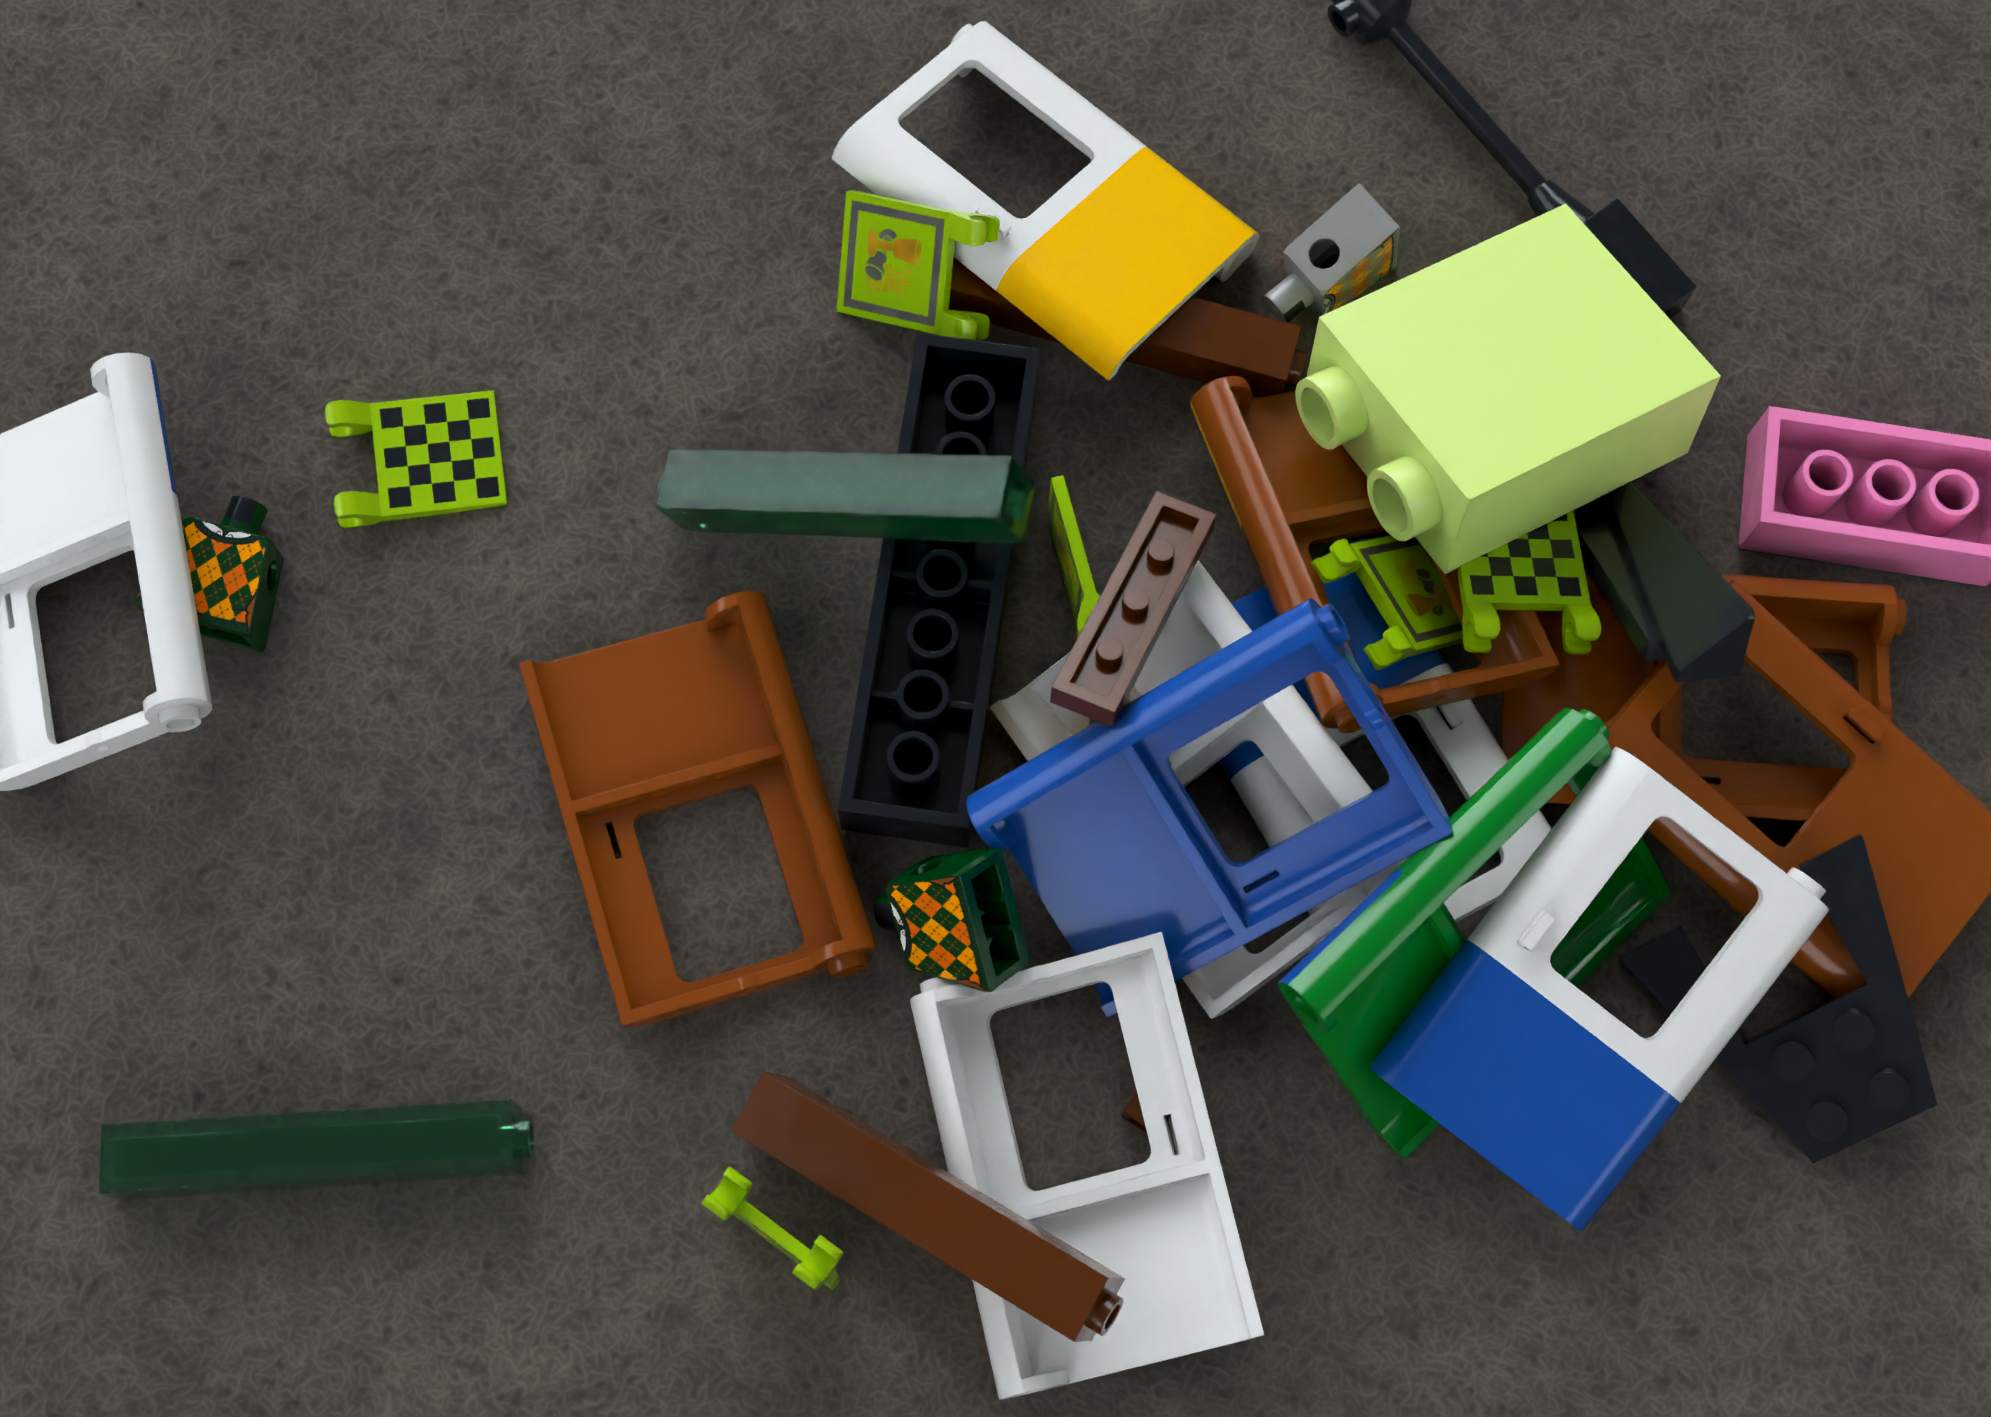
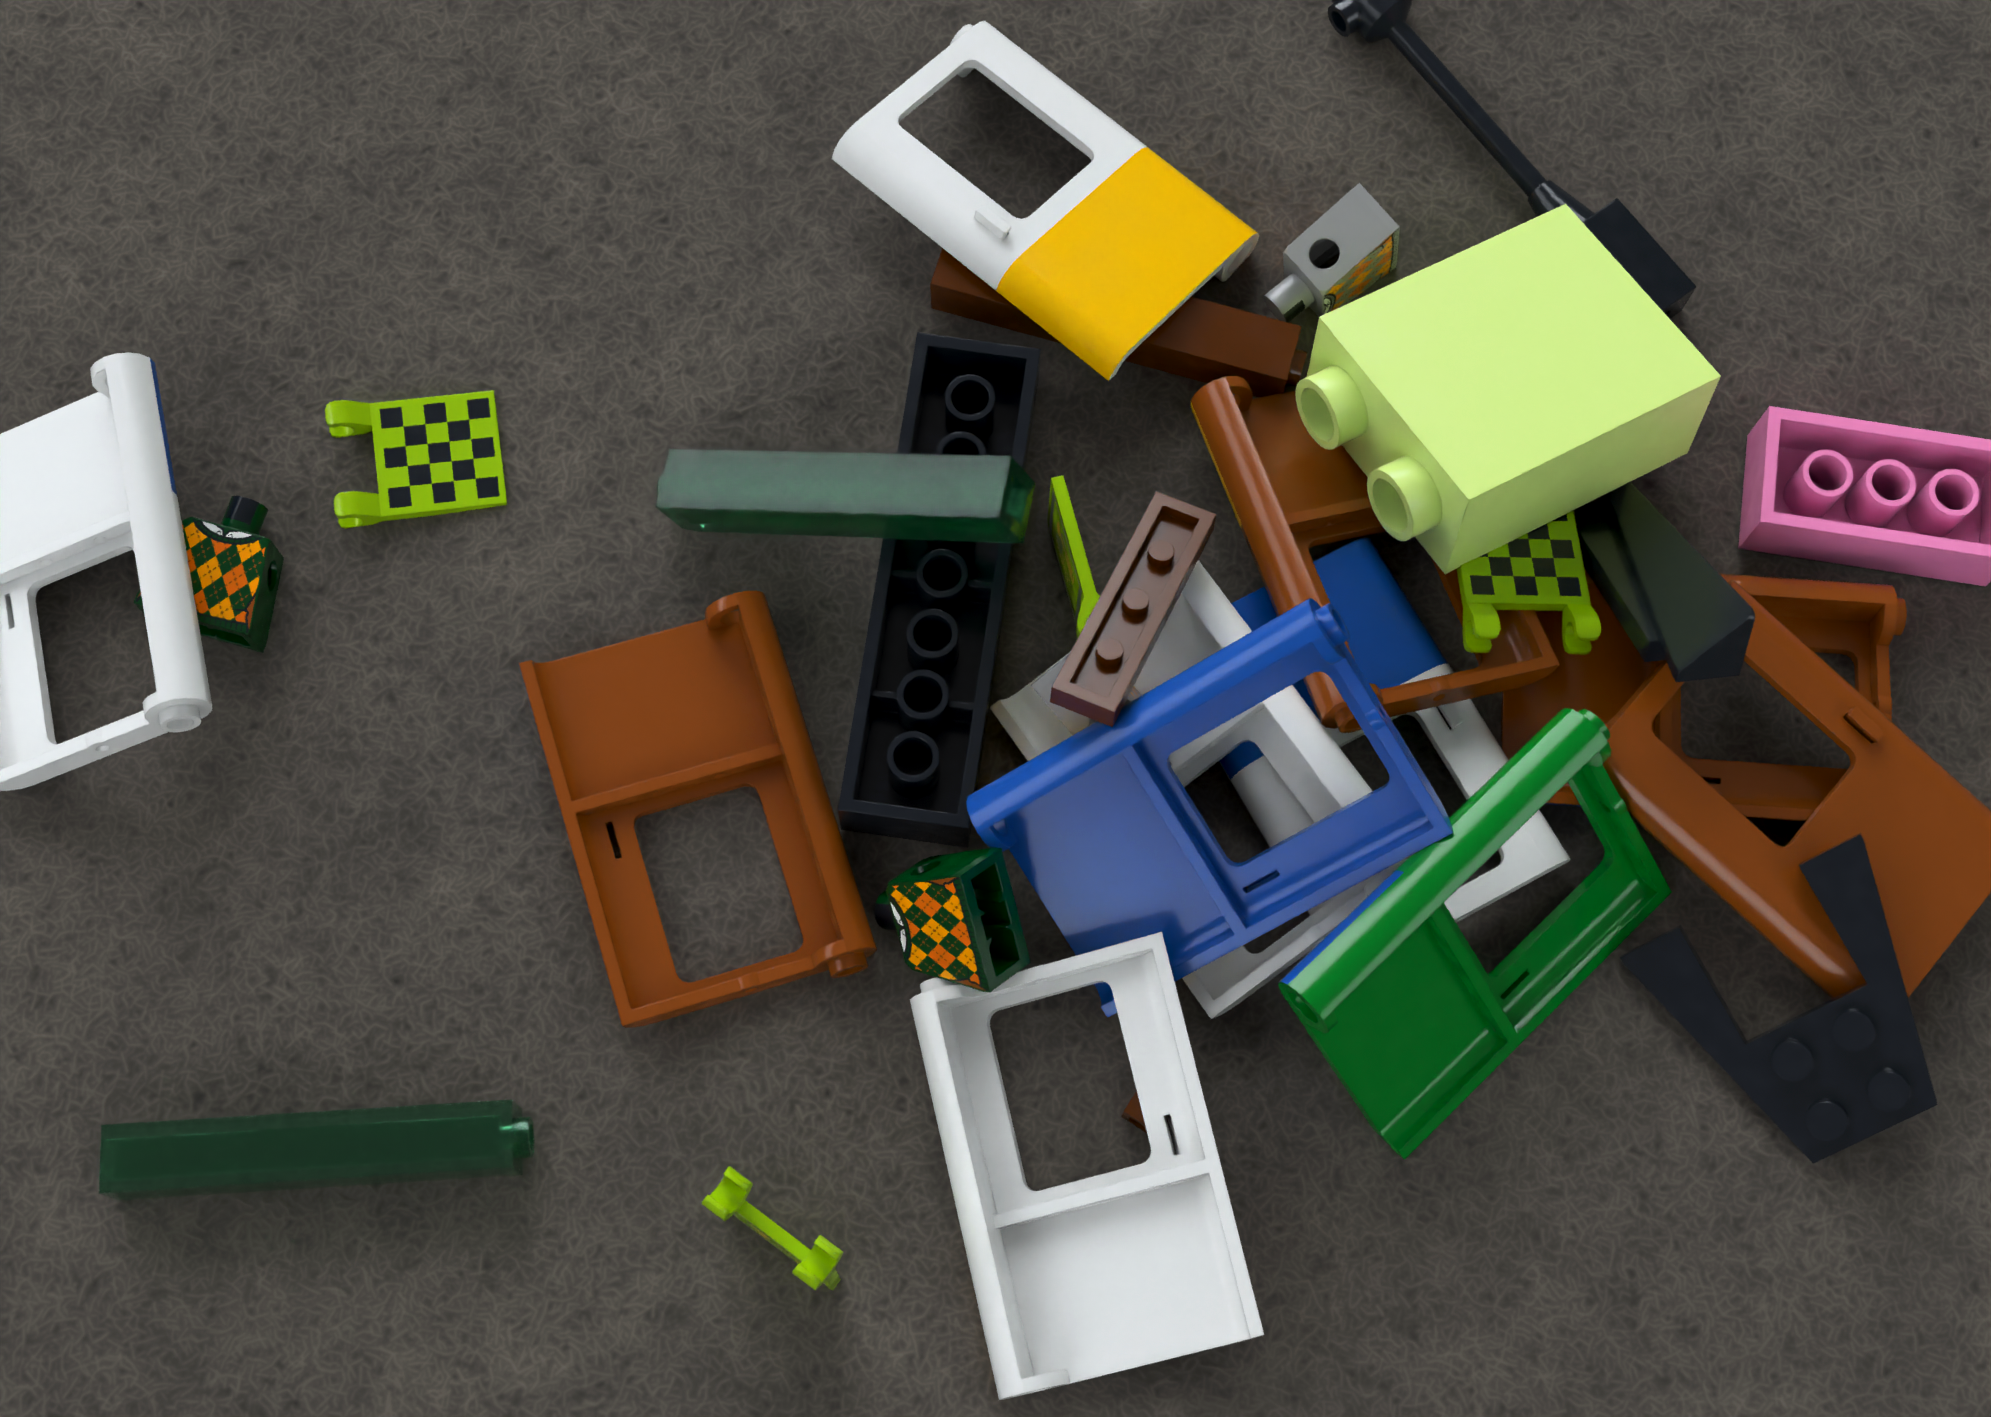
reddish brown brick [731,1071,1125,1342] -> none
lime flag [836,190,1000,340] -> none
lime flag [1311,535,1463,670] -> none
piece [1368,747,1829,1232] -> none

